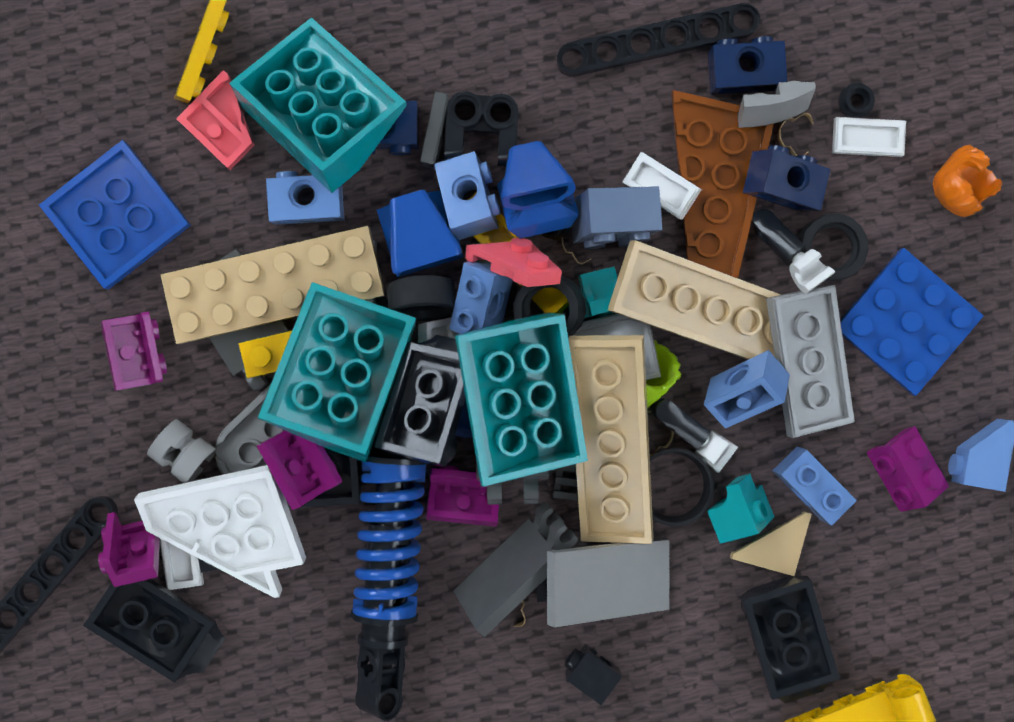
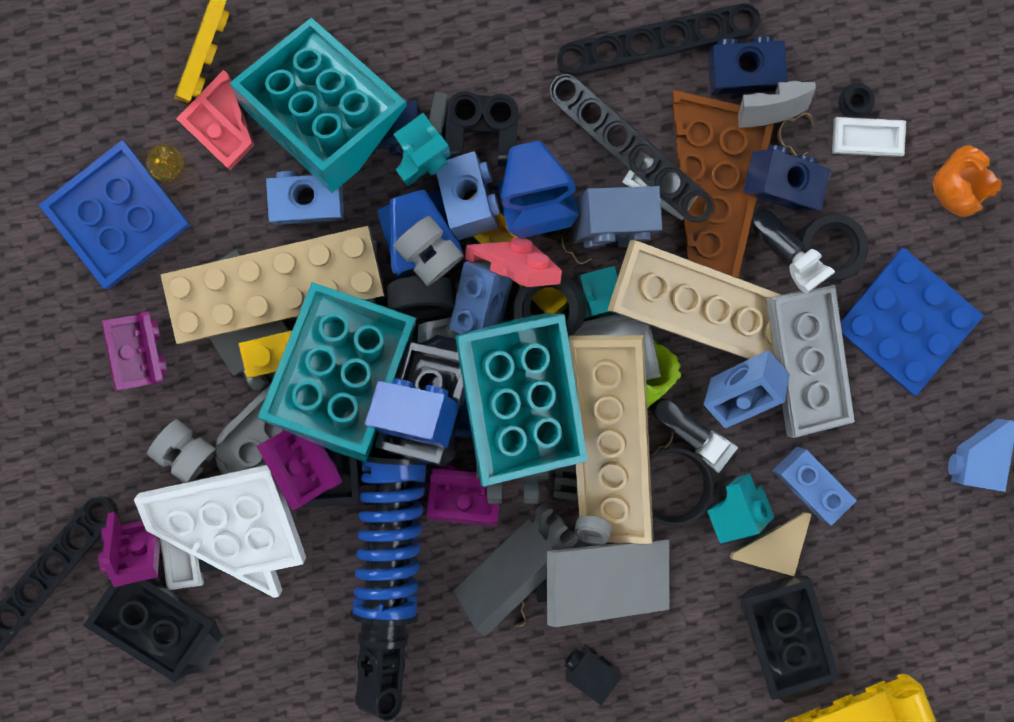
magenta bracket [867,426,949,512] -> none
none -> clear yellow tile [145,145,184,182]
none -> brick [365,378,460,448]
none -> teal brick [393,113,451,186]
none -> light grey wheel [393,215,464,287]
none -> black beam [550,74,715,223]
none -> light grey tile [574,516,612,545]

